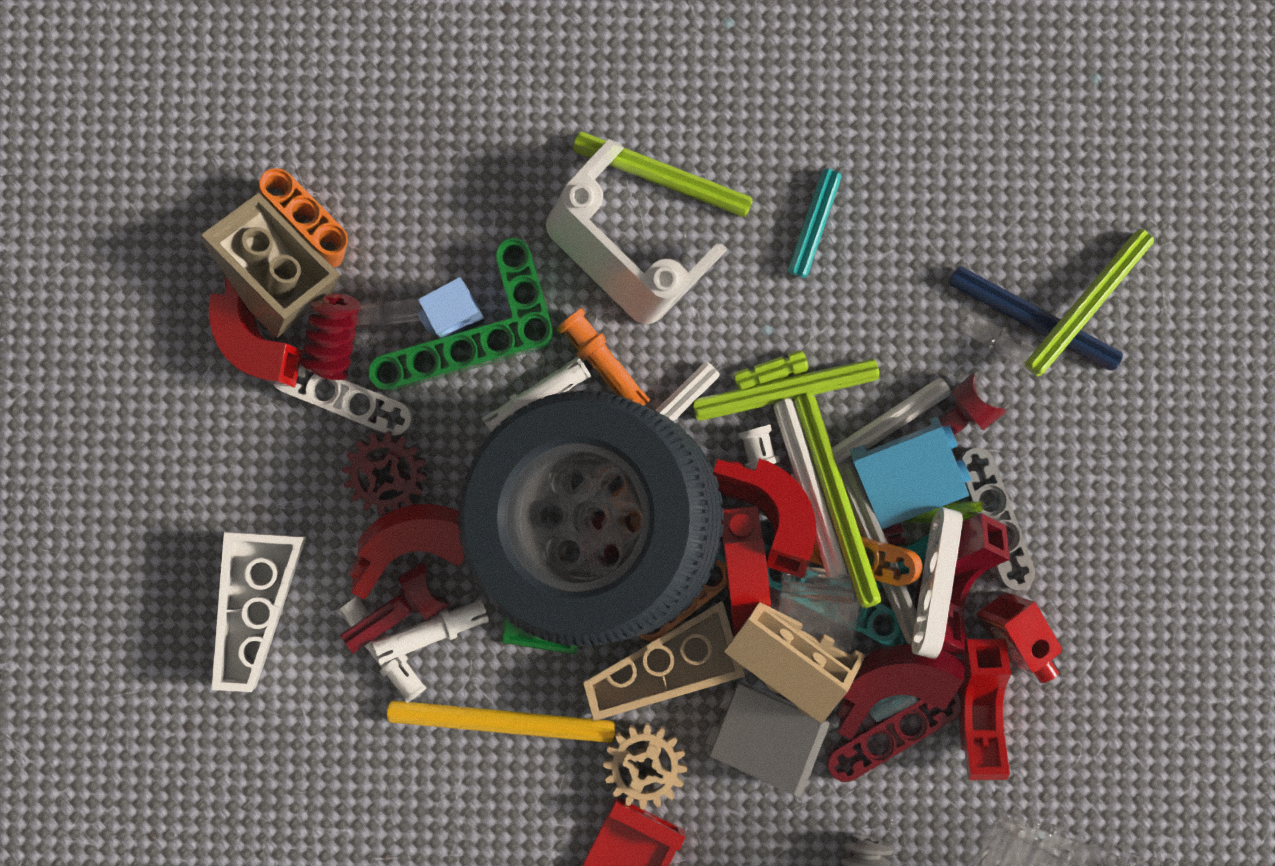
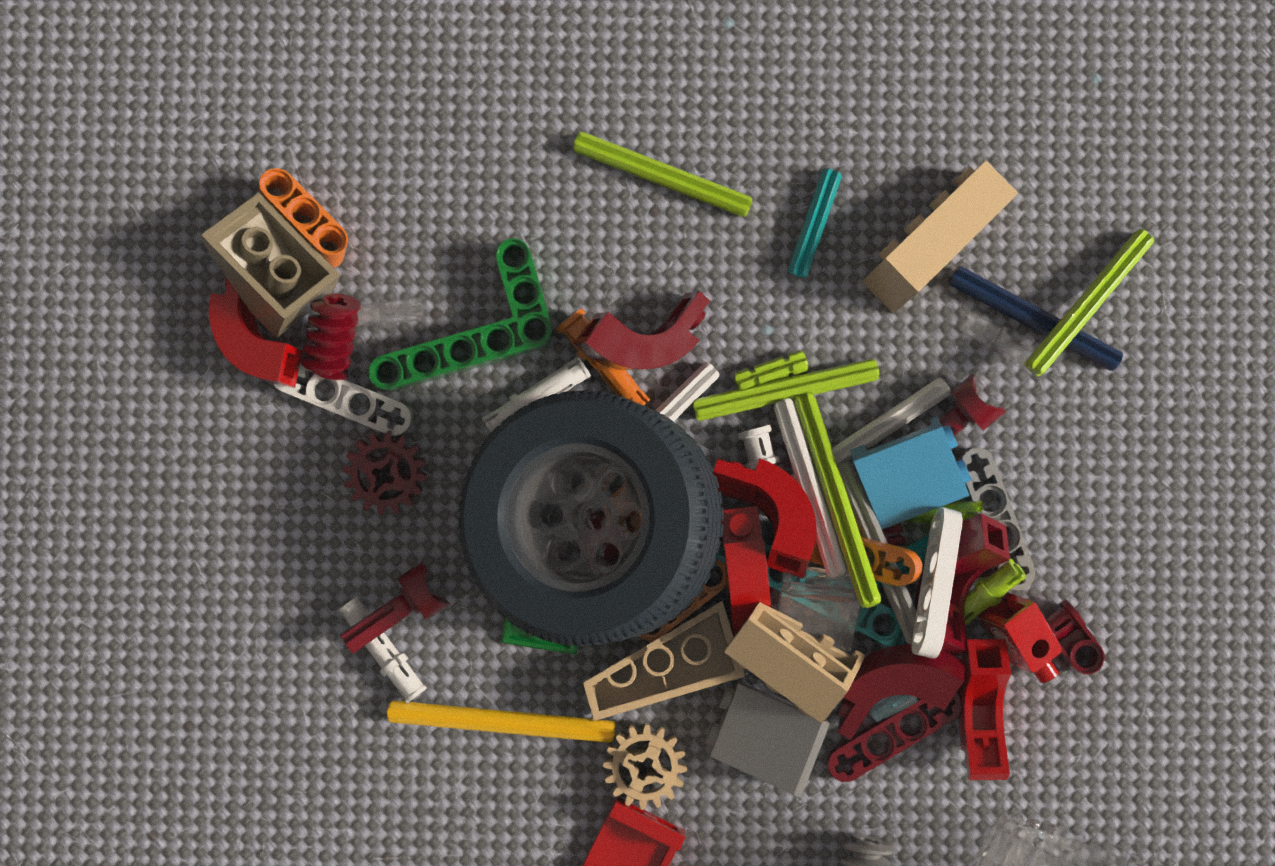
white wedge [212,532,307,692] -> none
red arch [349,504,464,600] -> none
white pin [371,599,489,665] -> none
light blue brick [417,277,485,338] -> none
white windscreen [546,139,727,324] -> none
none -> dark red arch [573,291,710,370]
none -> tan wedge [862,161,1018,314]
none -> lime pin [964,559,1026,625]
none -> dark red piece [1045,599,1105,674]

